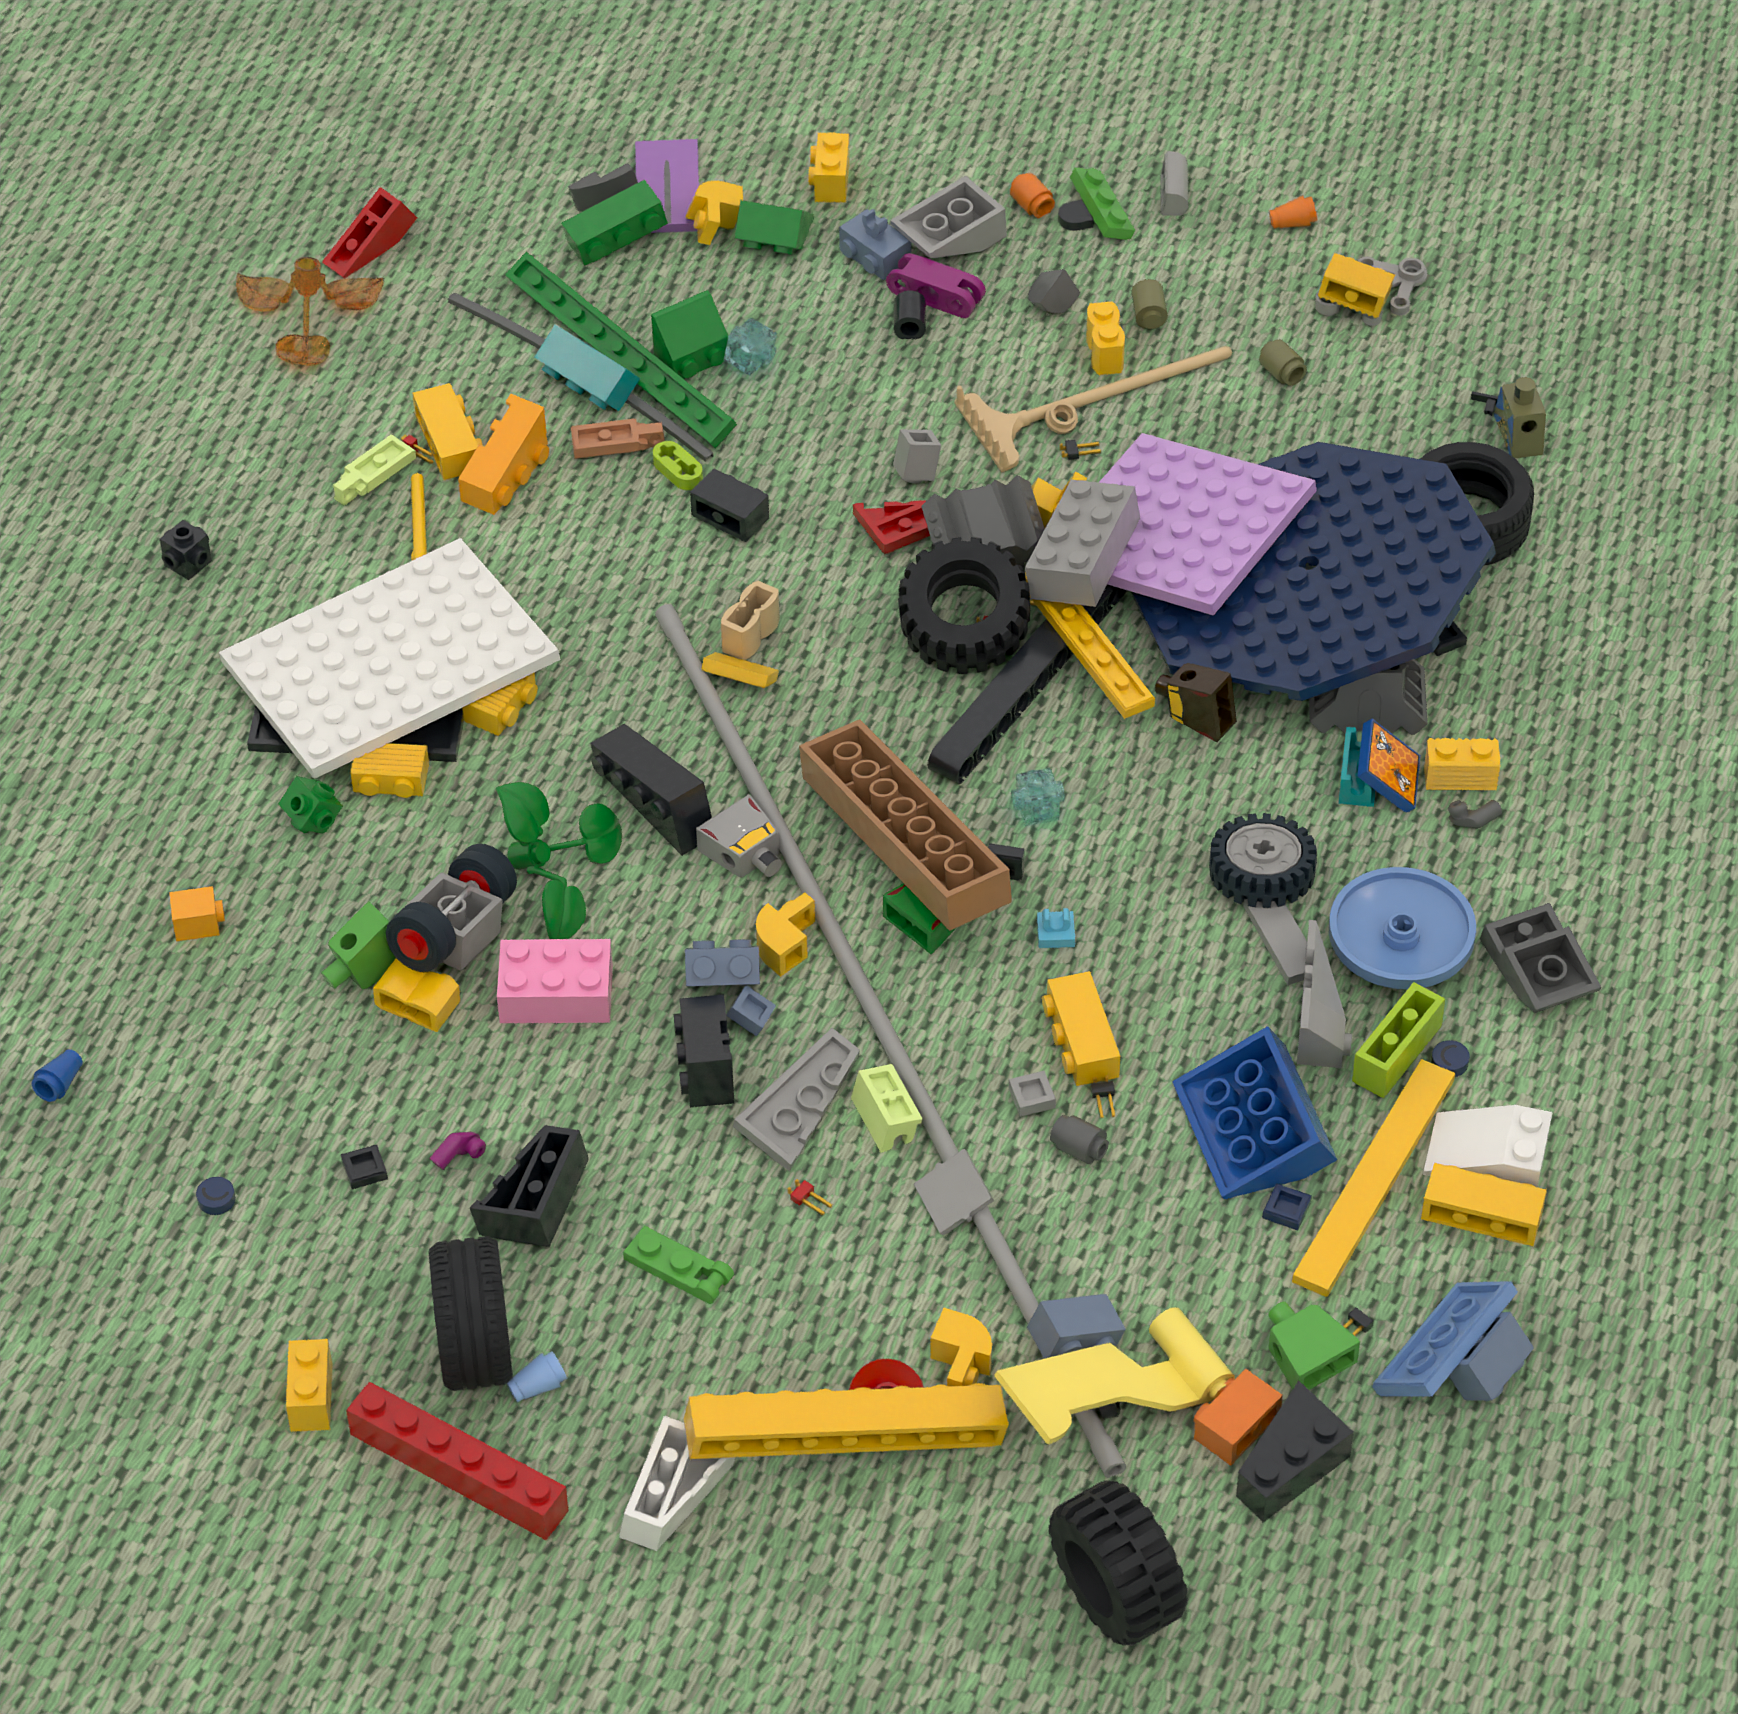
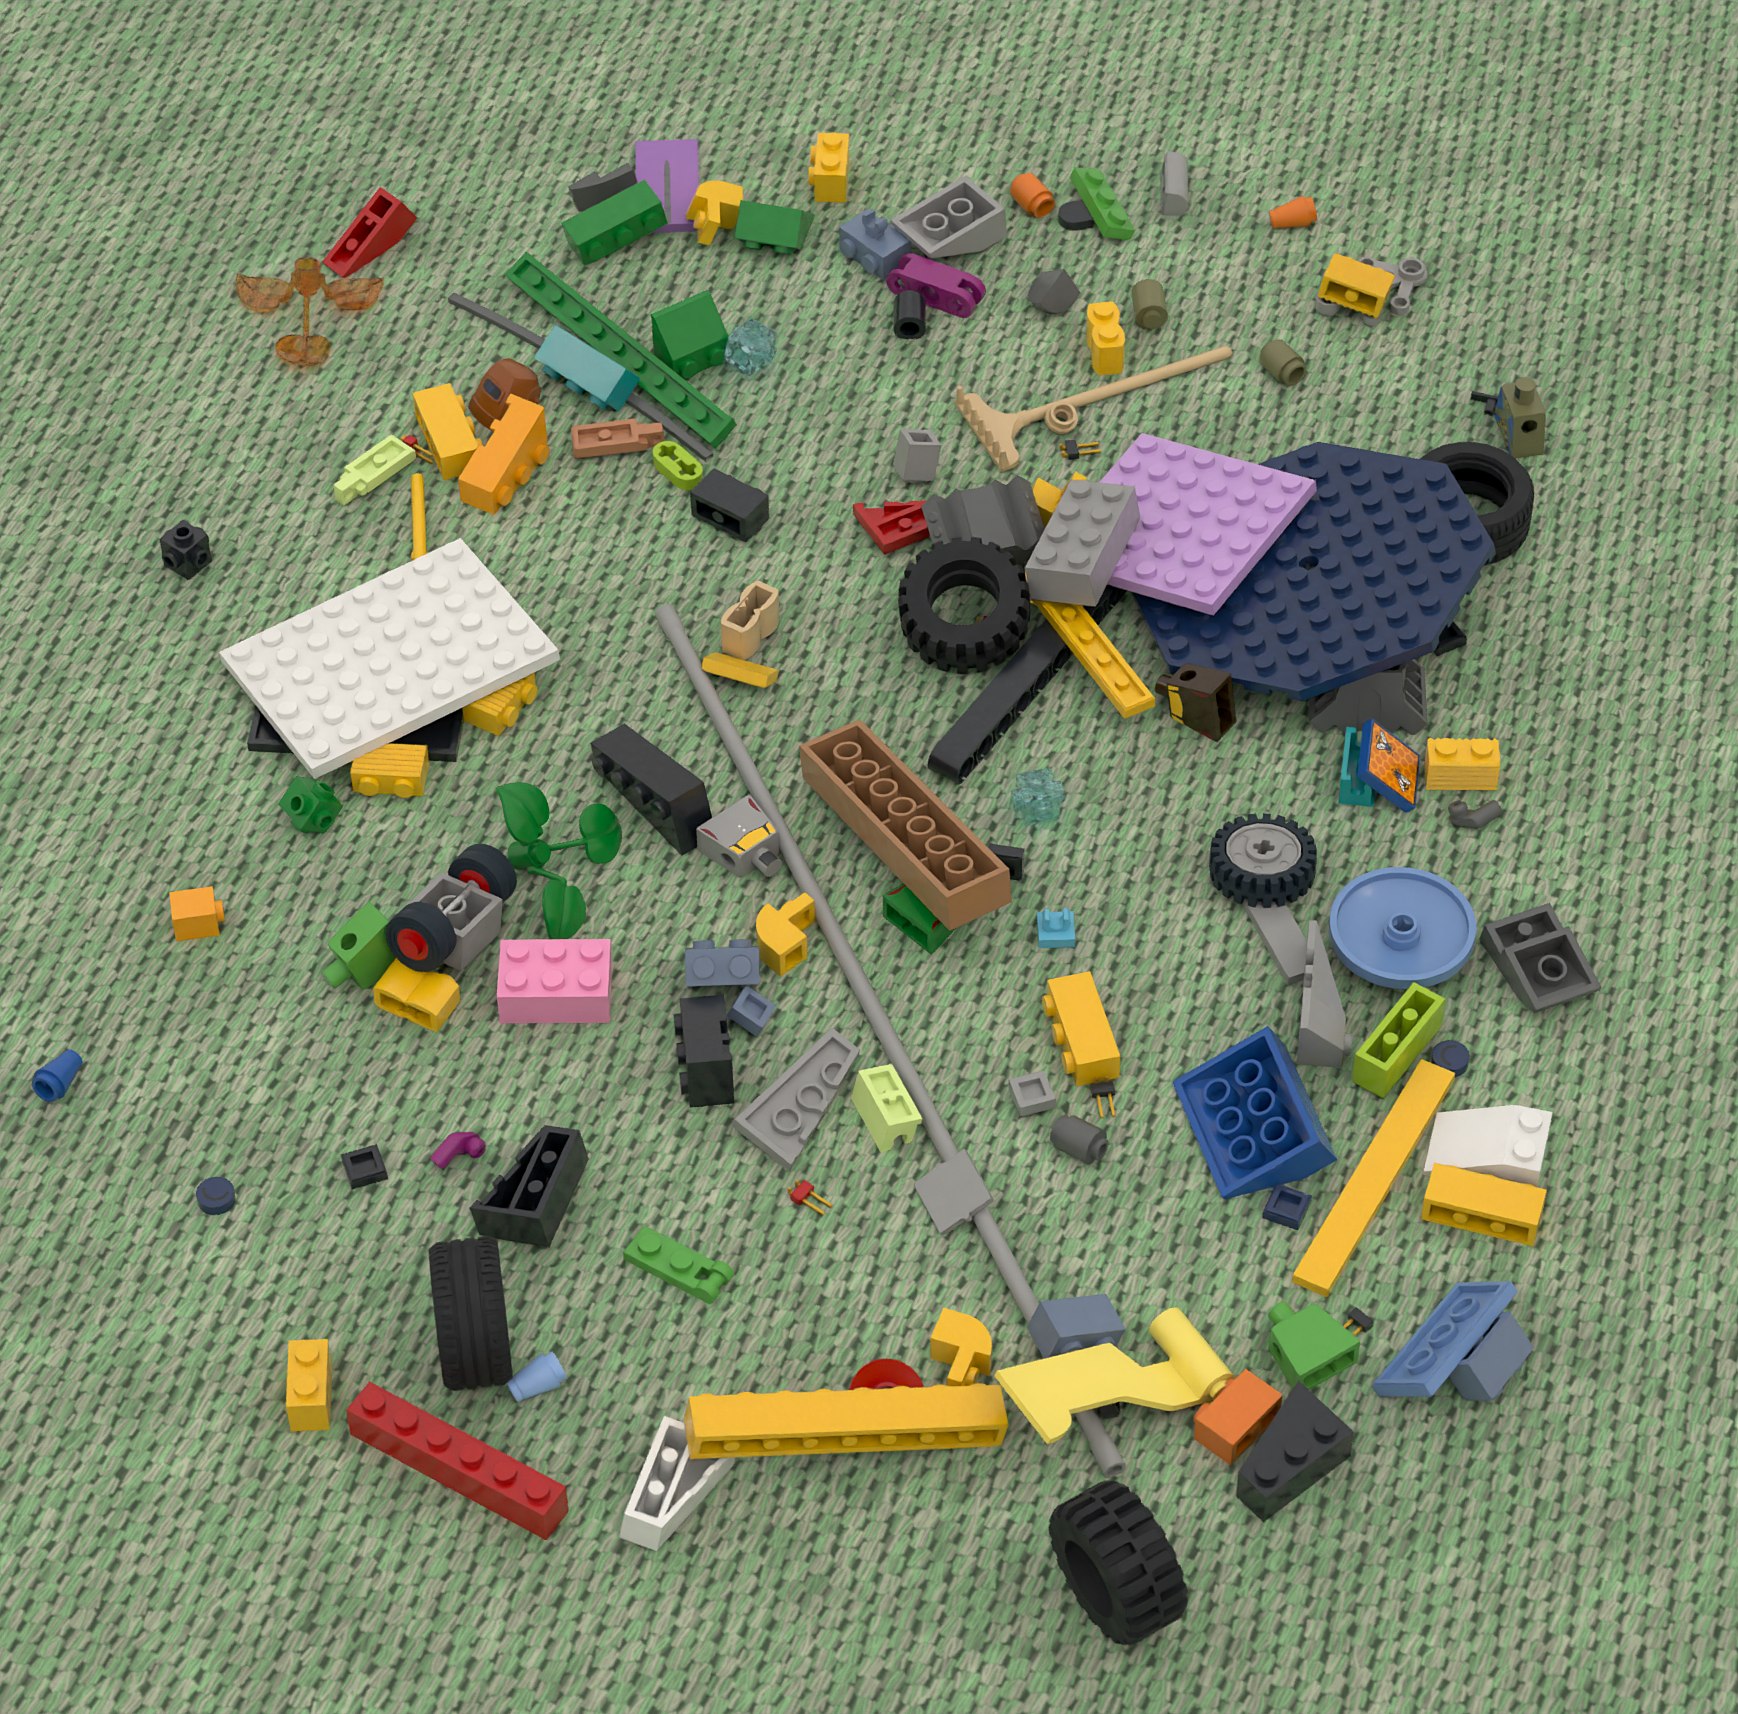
none -> dark orange helmet [468,358,542,432]

